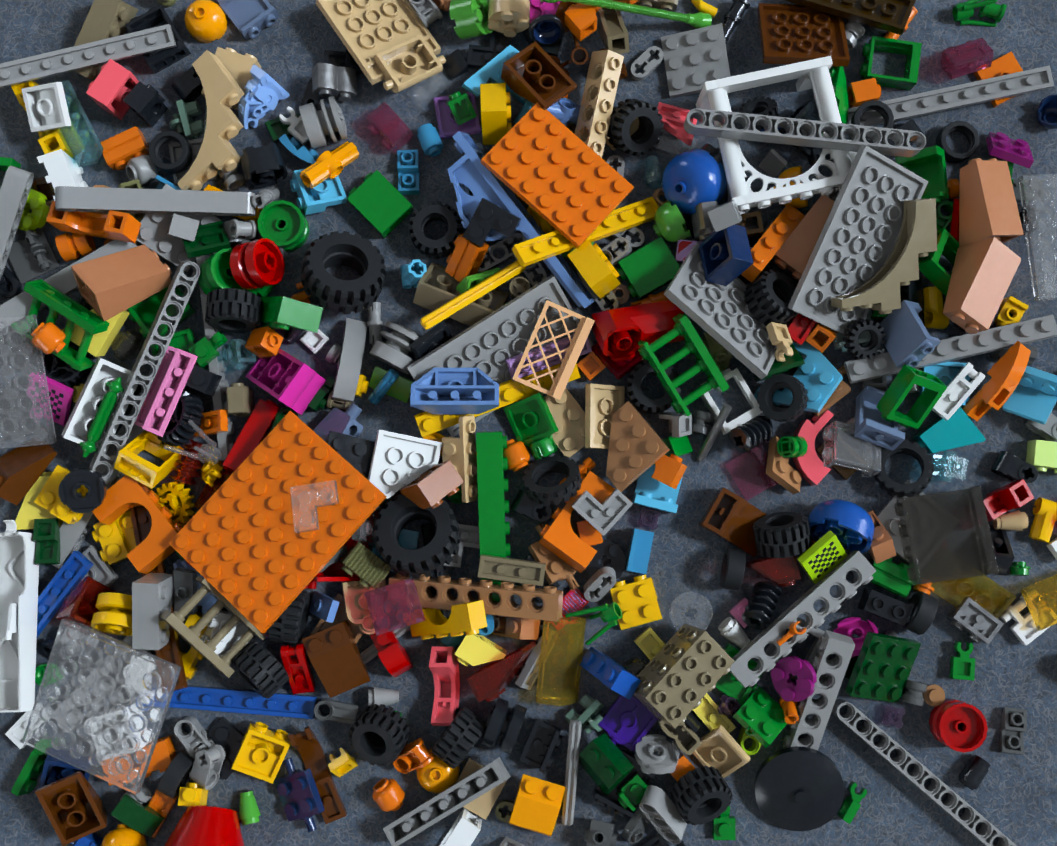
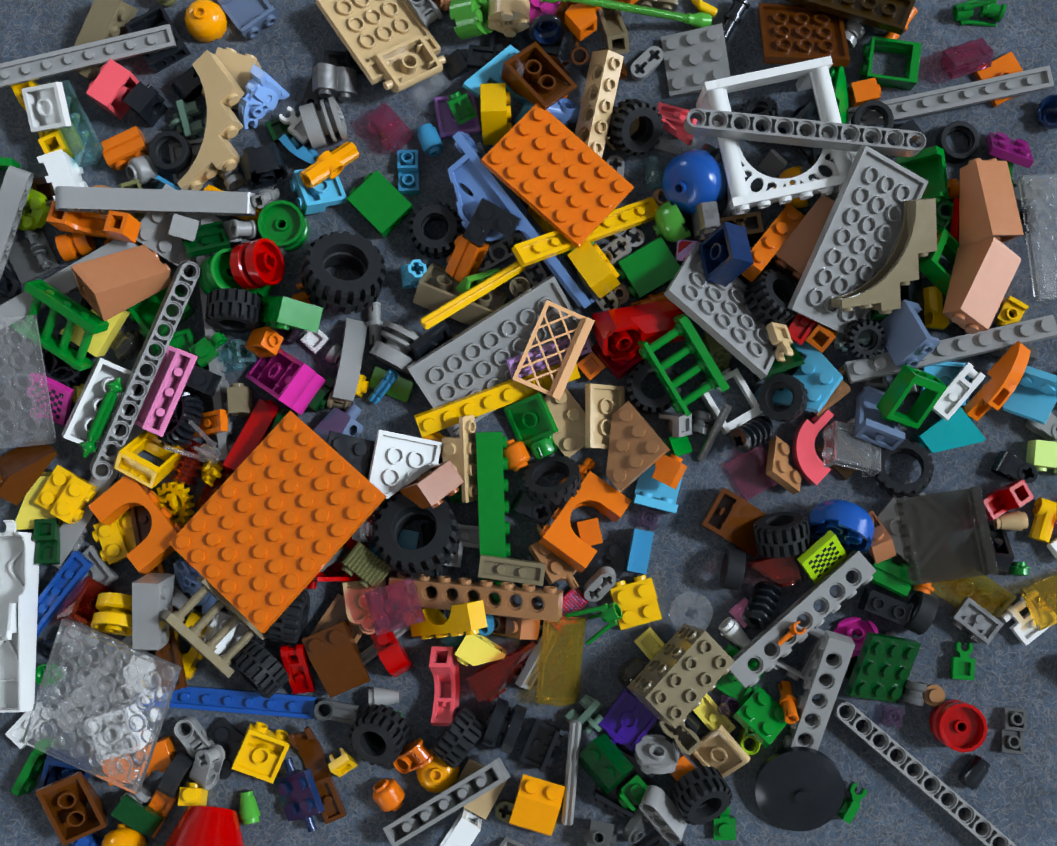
orange head [31,322,66,354] -> none
black plate [58,468,107,513] -> none
dark grey plate [173,567,198,615] -> none
clear plate [290,480,339,533] -> none
medium blue plate [309,591,339,623] -> none
medium blue wedge [410,368,499,414] -> none
light grey plate [571,489,633,536] -> none
blue brick [580,647,641,700] -> none
light grey panel [707,199,742,232] -> none
magenta plate [770,656,817,702] -> none
green wheel [777,436,808,458] -> none
clear light blue brick [932,451,969,482] -> none

